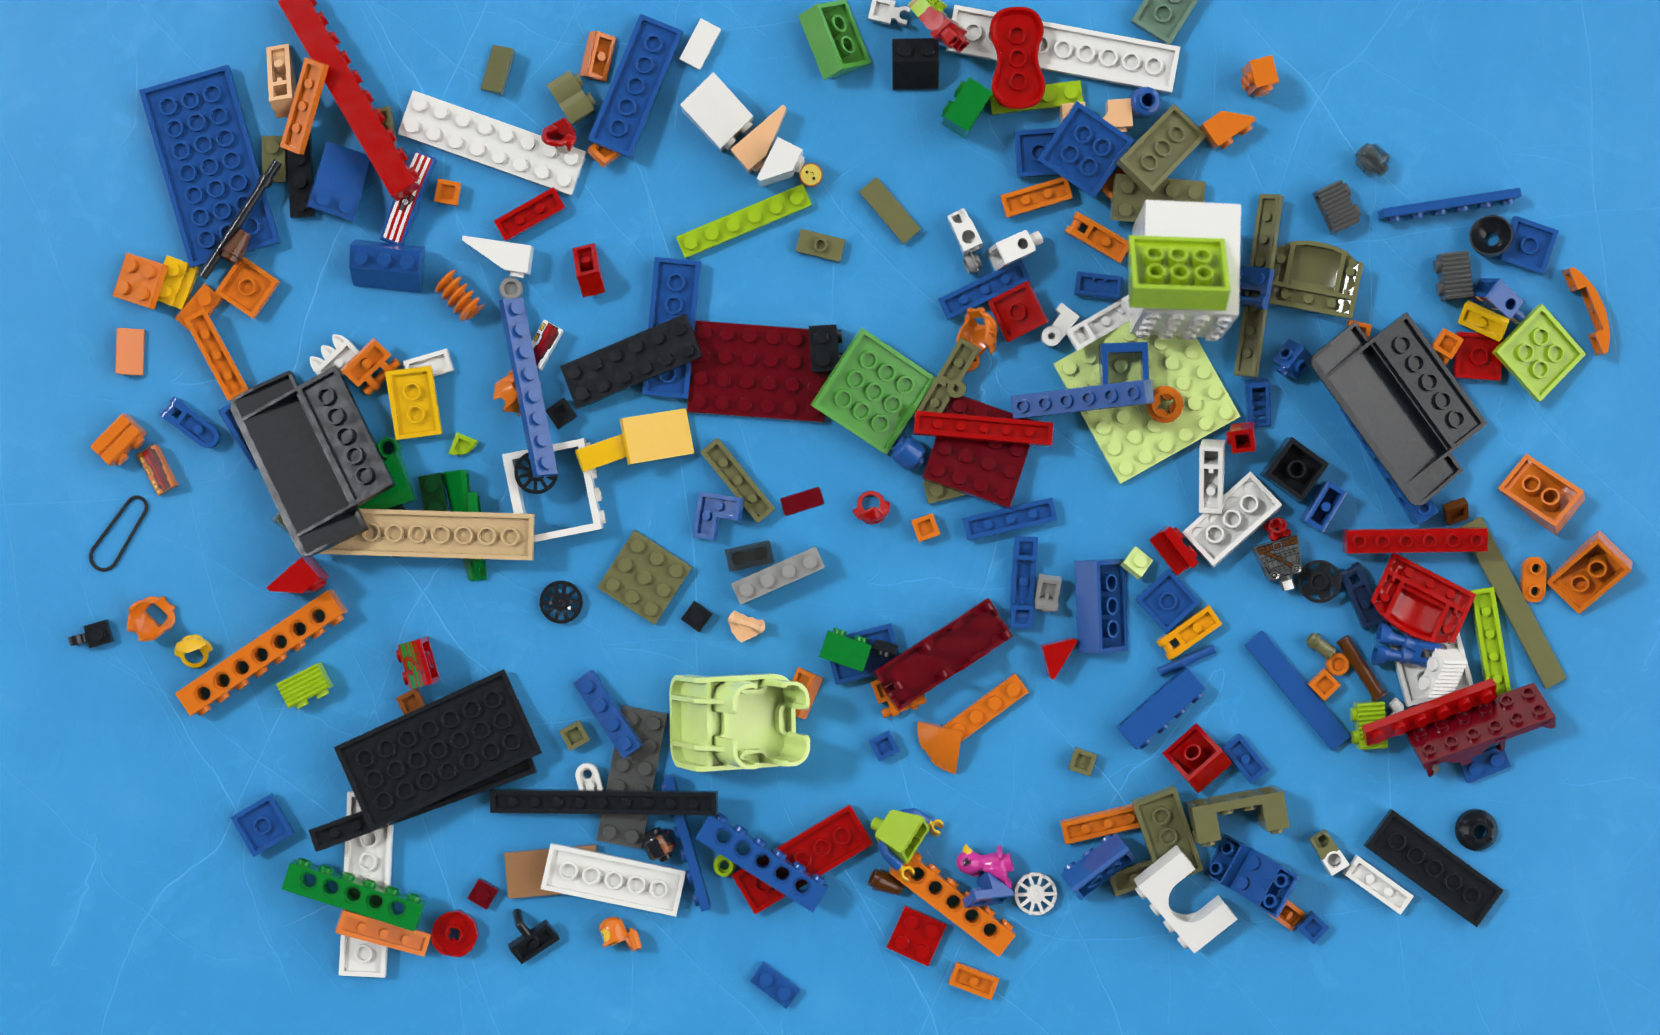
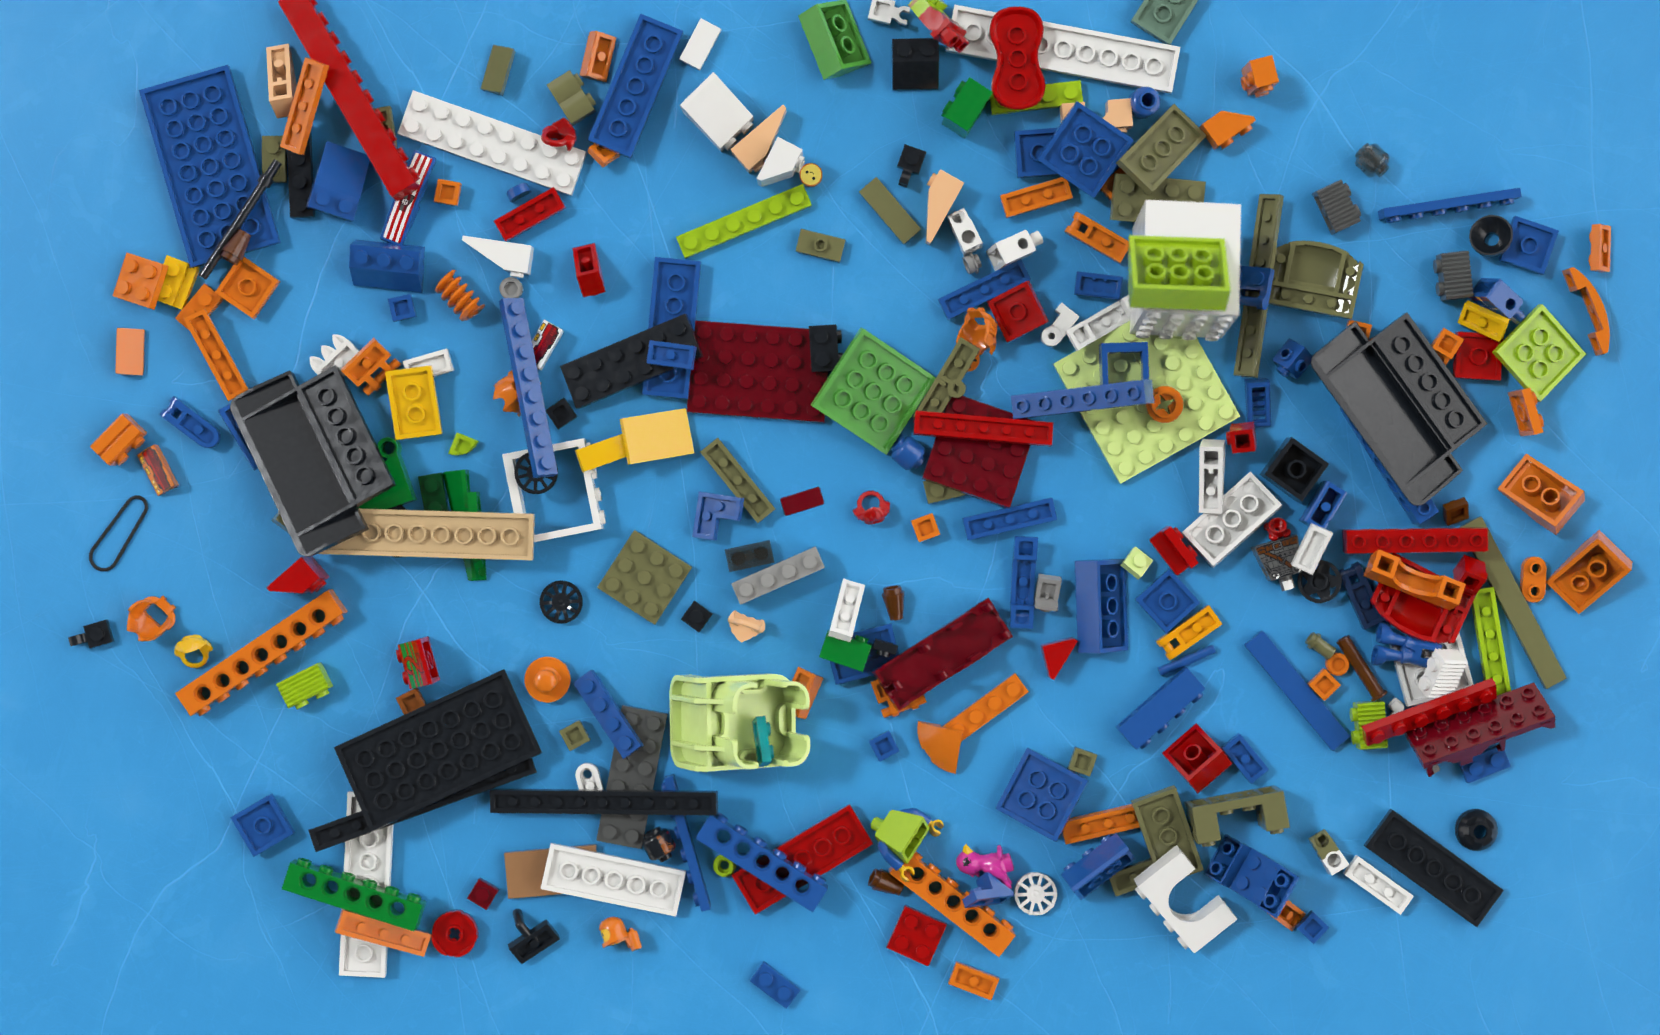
none -> blue plate [388,294,417,322]
none -> blue tile [507,183,532,203]
none -> orange plate [524,656,571,703]
none -> blue plate [646,340,697,370]
none -> teal plate [752,716,774,767]
none -> white plate [828,579,865,642]
none -> reddish brown cone [882,585,904,620]
none -> black plate [897,144,926,188]
none -> light nougat slope [926,169,964,246]
none -> blue plate [995,748,1089,842]
none -> white tile [1291,523,1333,575]
none -> orange arch [1364,549,1466,610]
none -> red brick [1453,554,1488,595]
none -> orange plate [1508,388,1544,436]
none -> orange plate [1589,224,1611,273]

